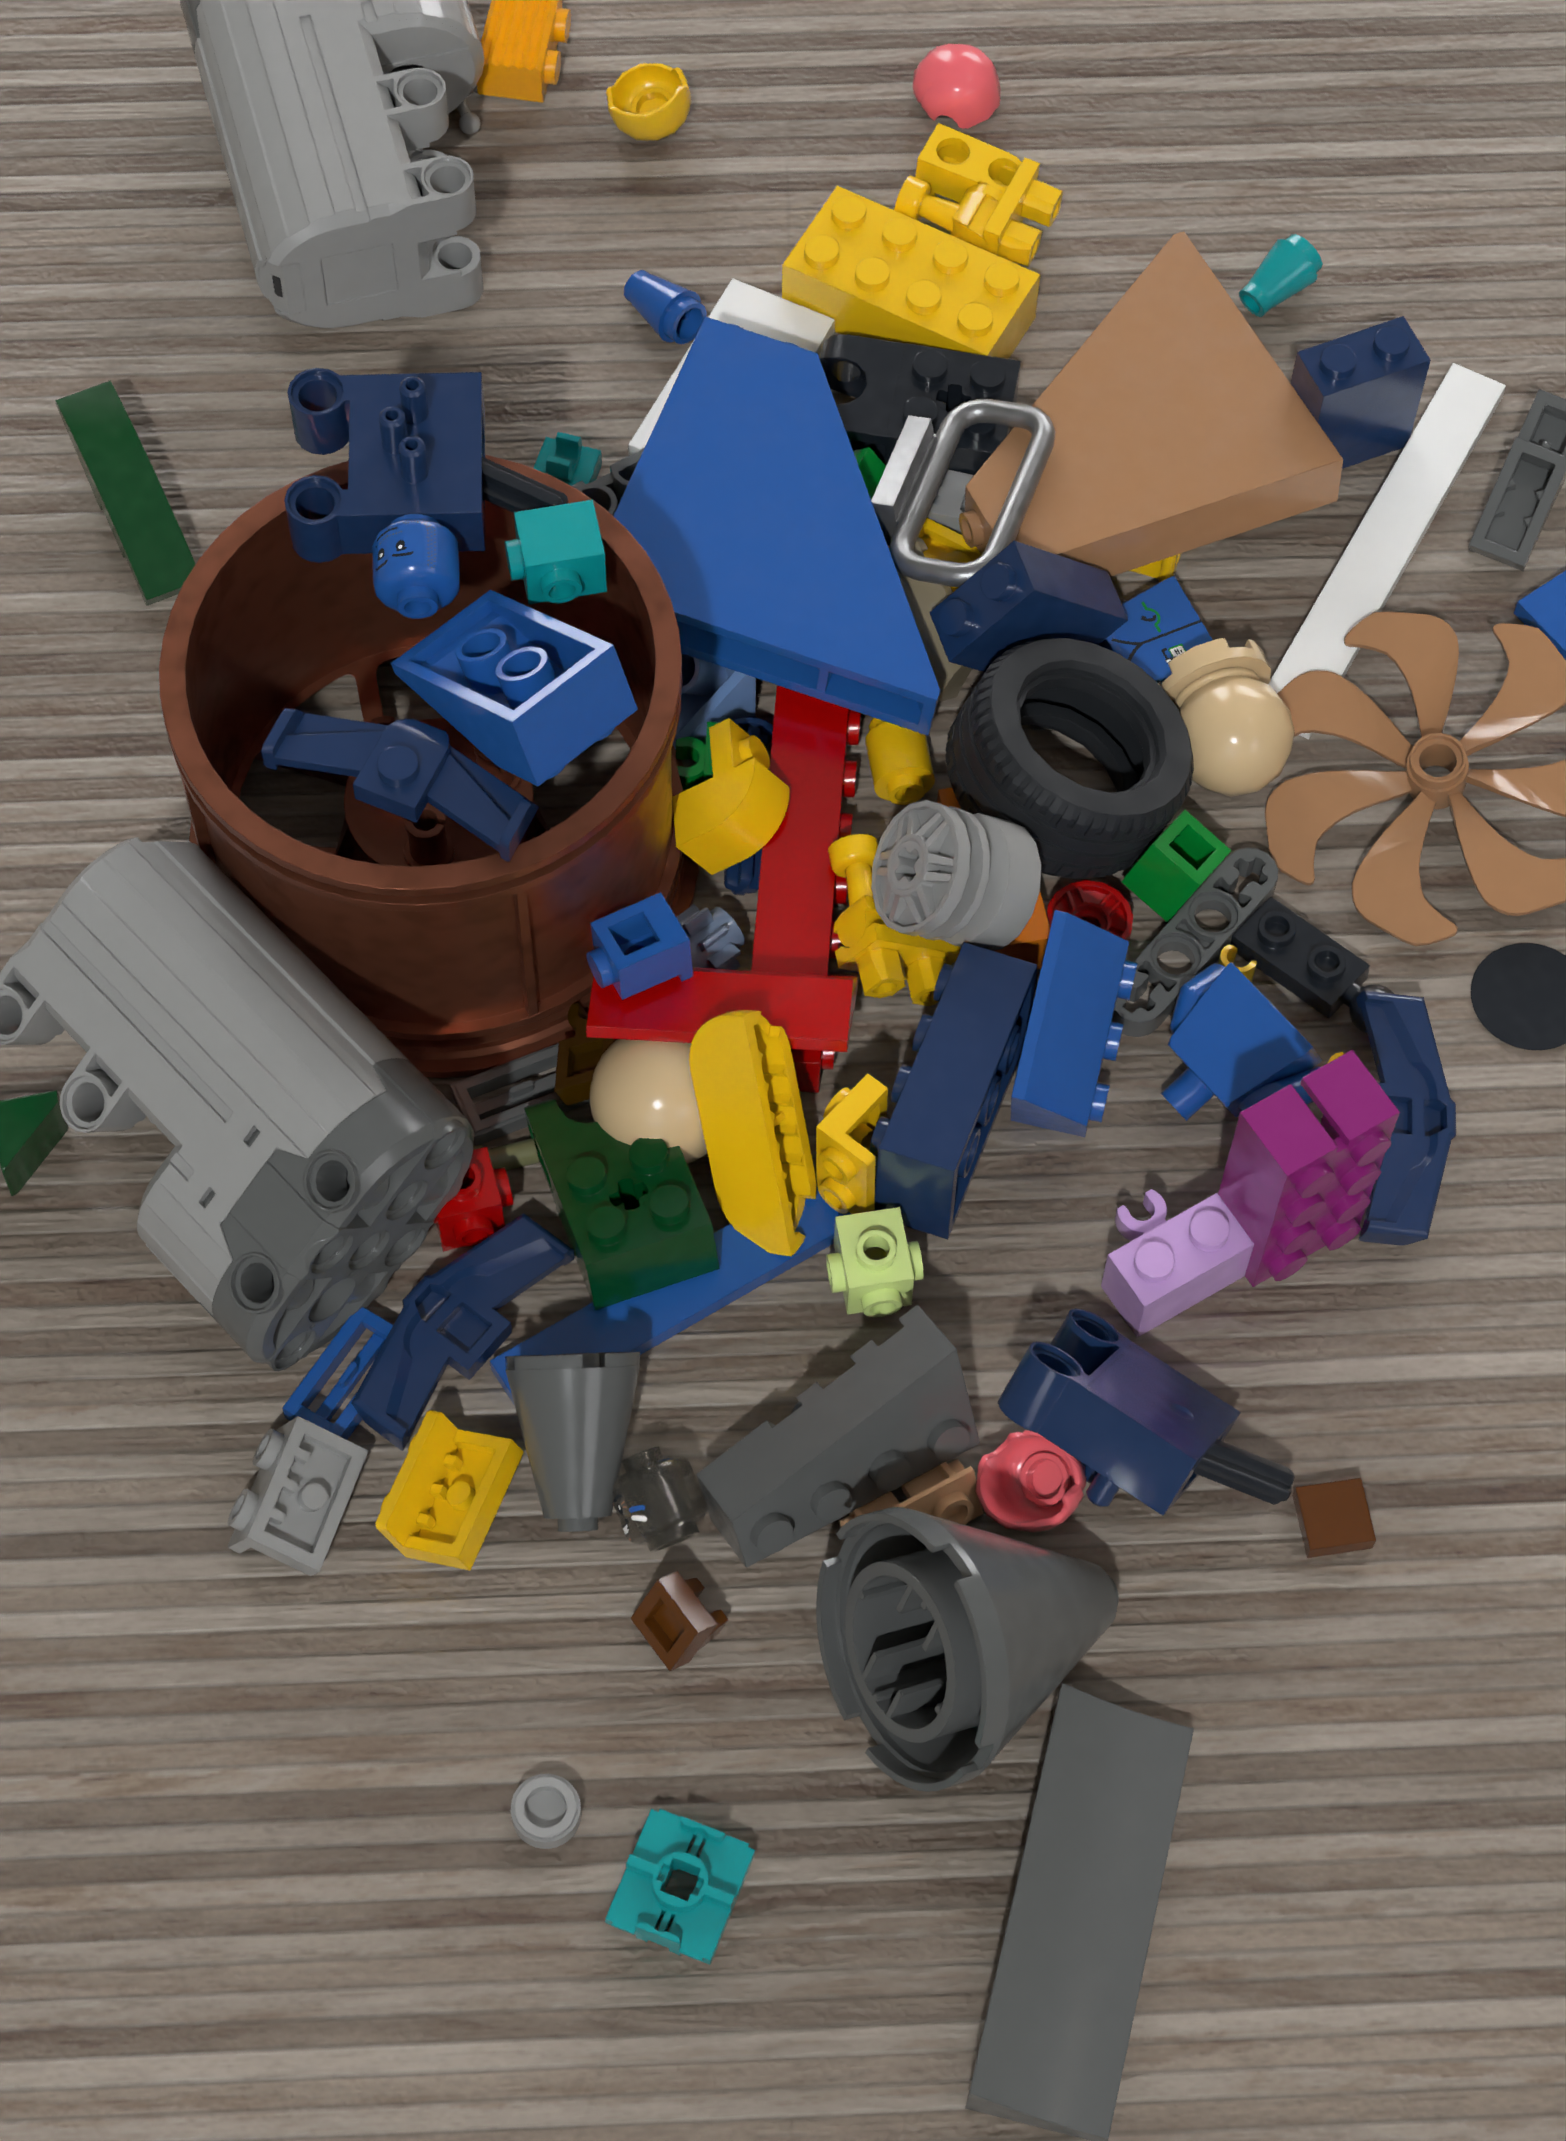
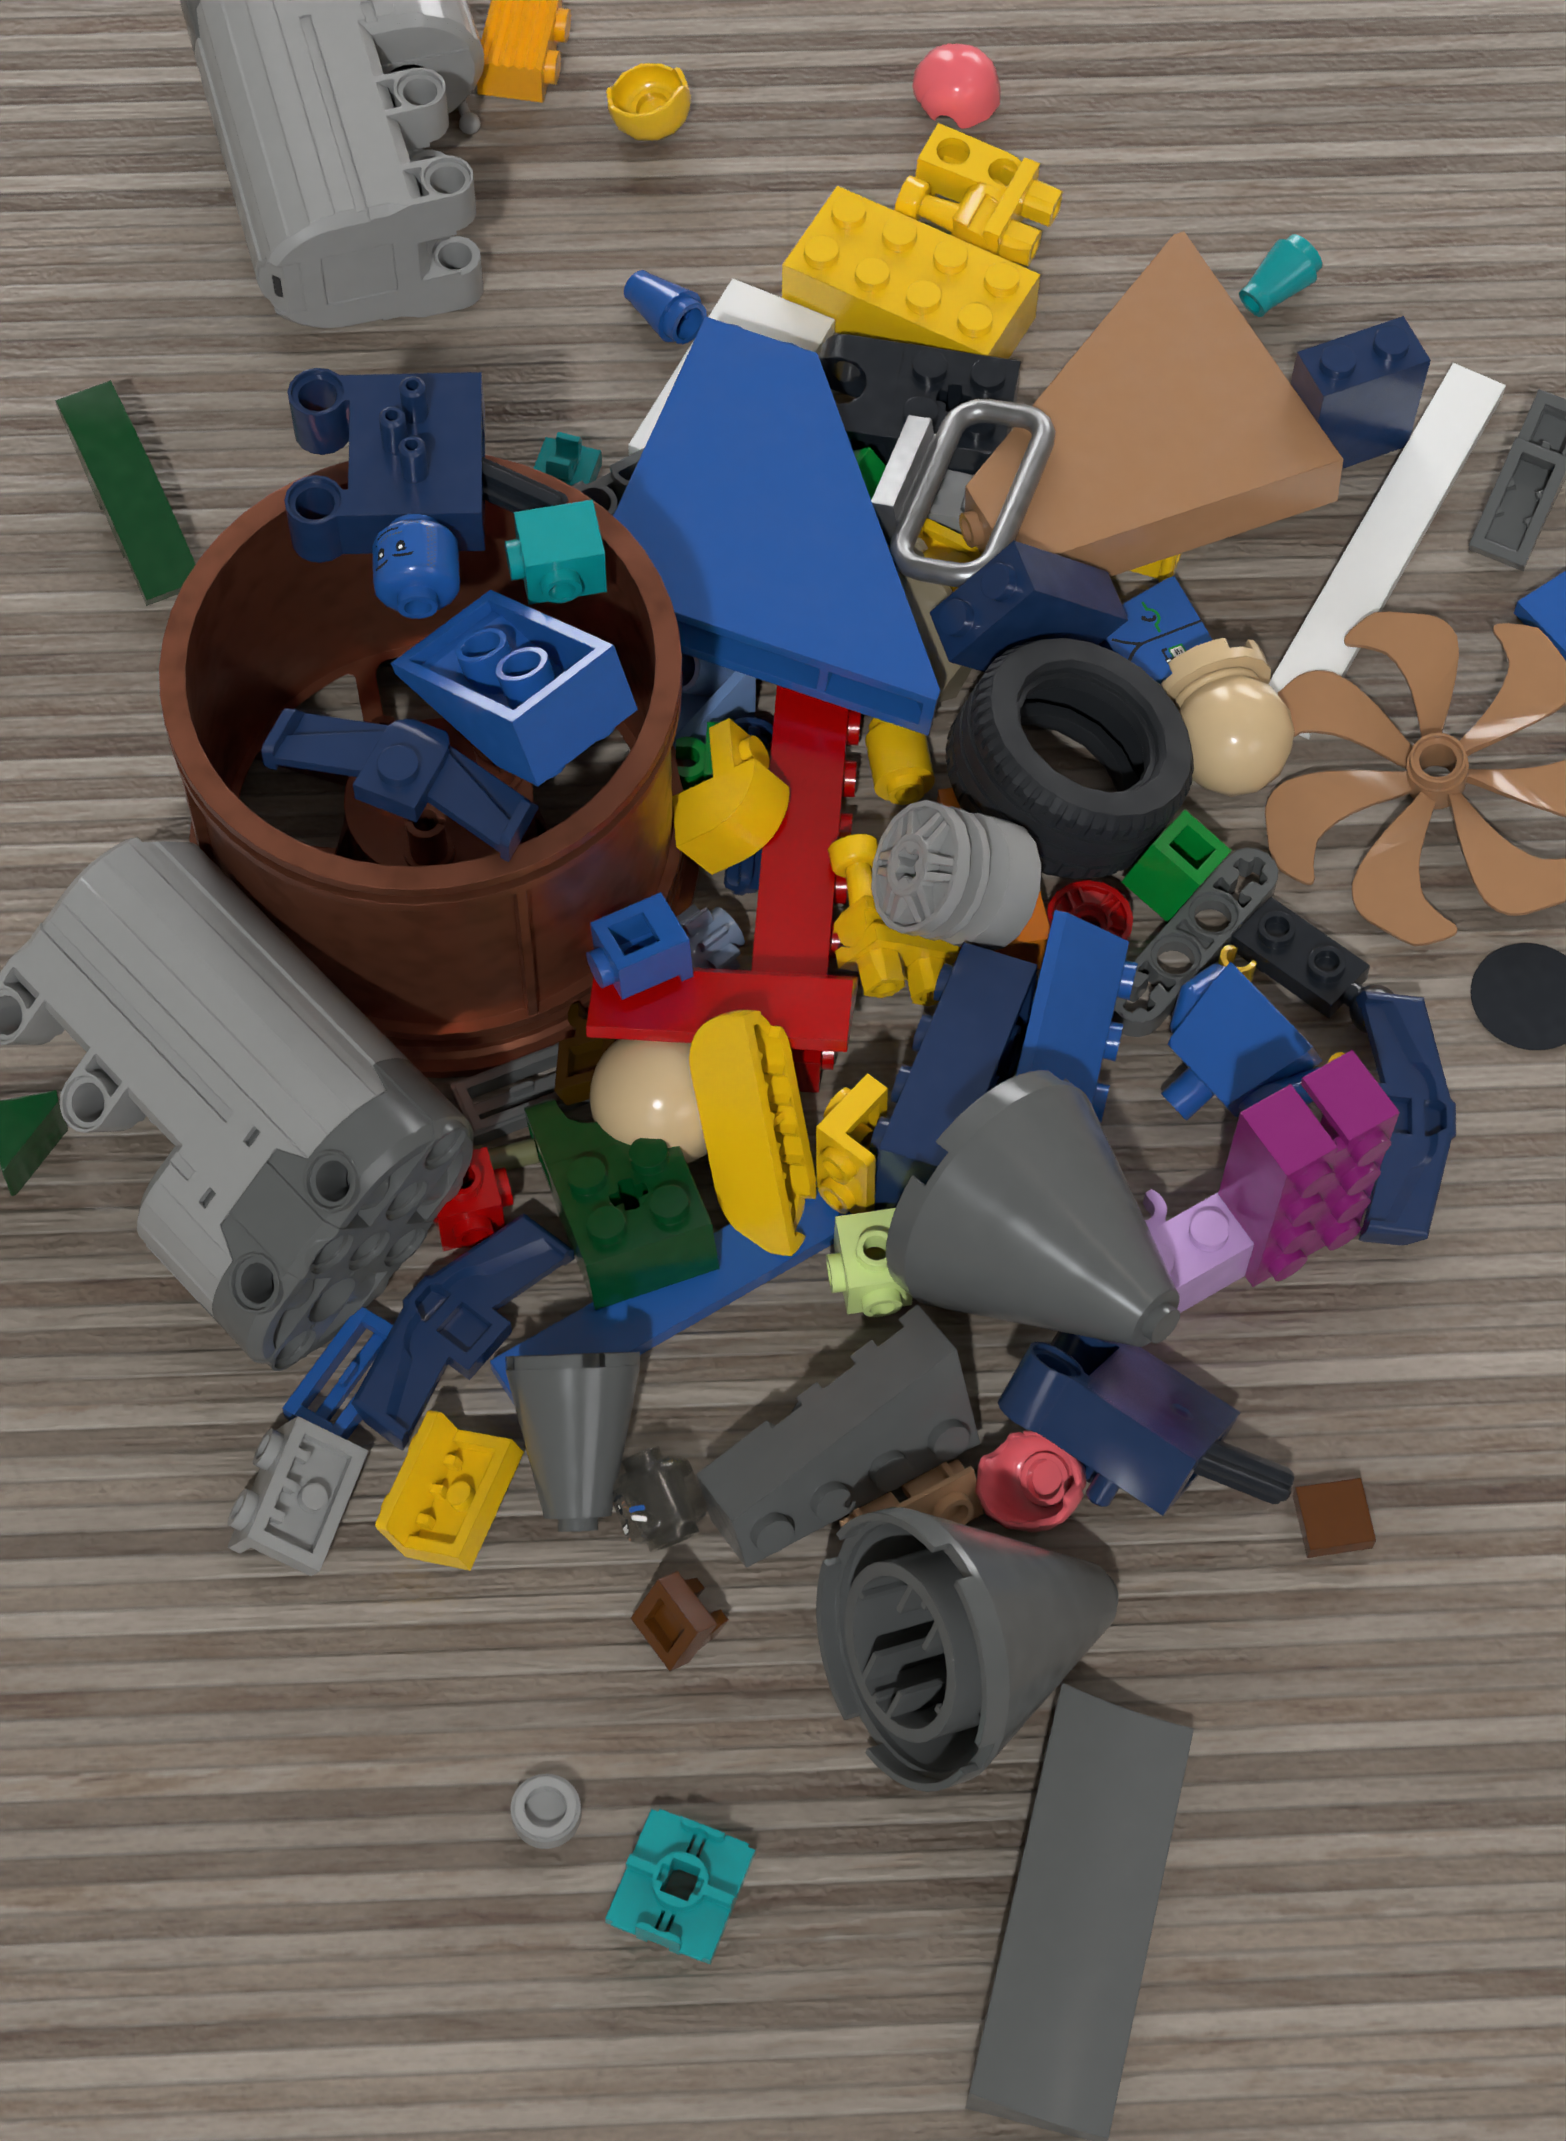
none -> dark grey cone [886,1070,1180,1347]

